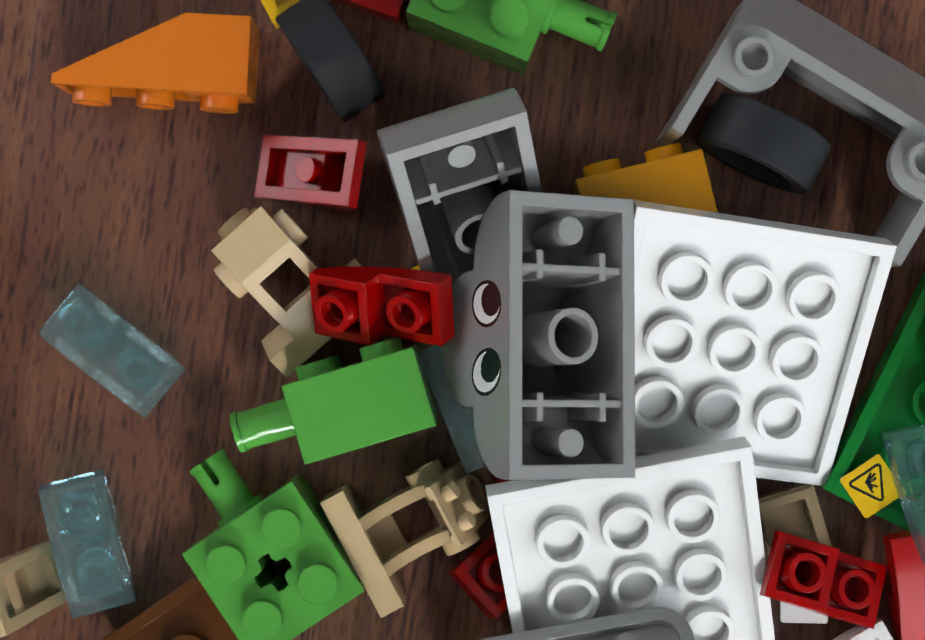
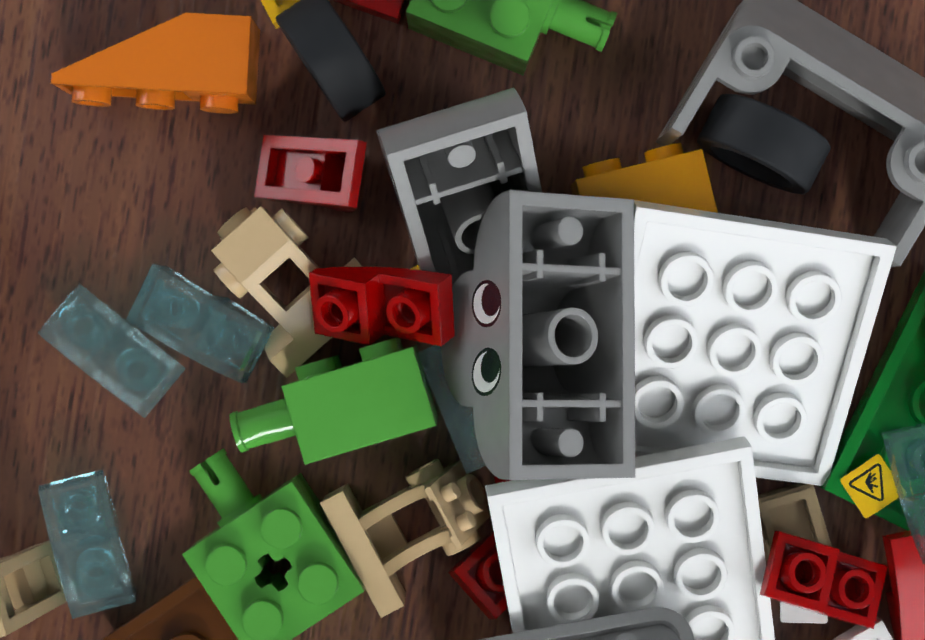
none -> clear light blue slope [126,264,274,383]

